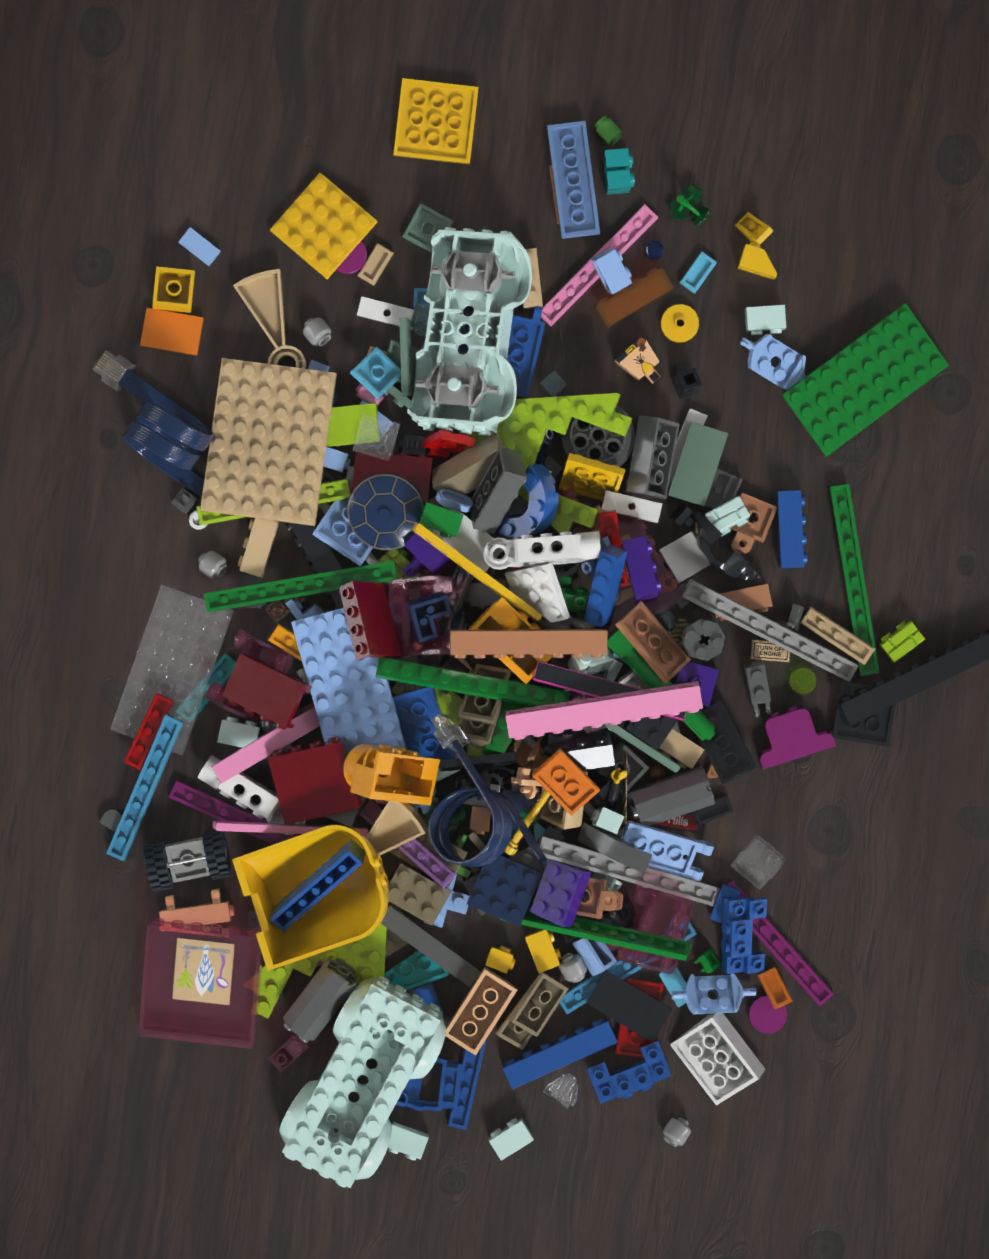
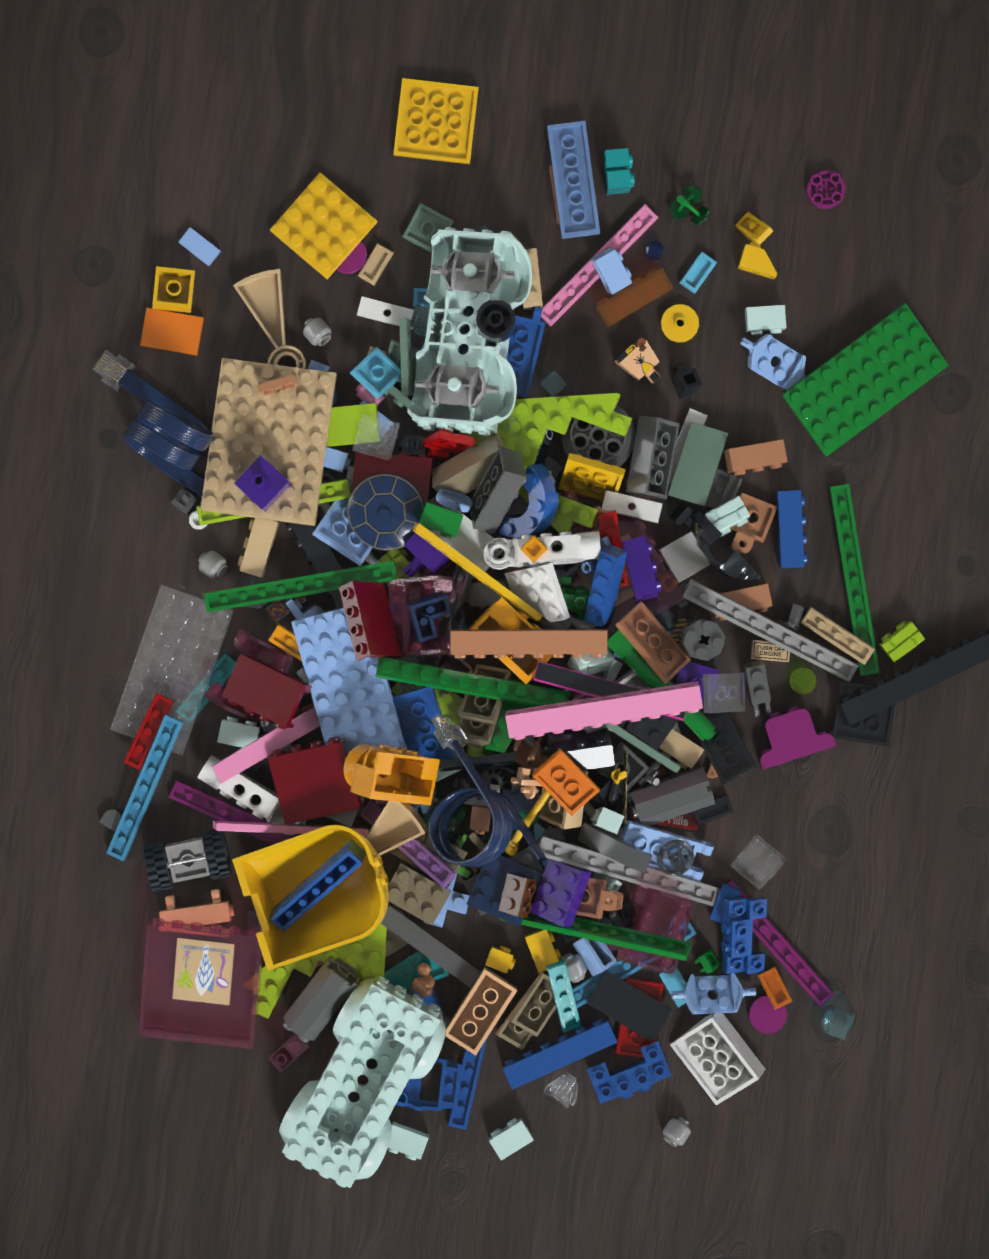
bright green brick [594,116,622,145] -> none
none -> dark purple brick [234,455,291,512]
none -> nougat plate [257,374,298,396]
none -> nougat animal [411,963,435,997]
none -> black brick [476,300,516,343]
none -> bracket [498,873,536,917]
none -> light orange tile [520,535,548,563]
none -> tile [546,960,581,1033]
none -> flat silver hose [636,760,662,787]
none -> clear smoke piece [657,840,694,876]
none -> clear tile [703,673,745,713]
none -> nougat brick [724,439,788,476]
none -> magenta tile [806,170,845,209]
none -> clear light blue helmet [821,1007,855,1041]

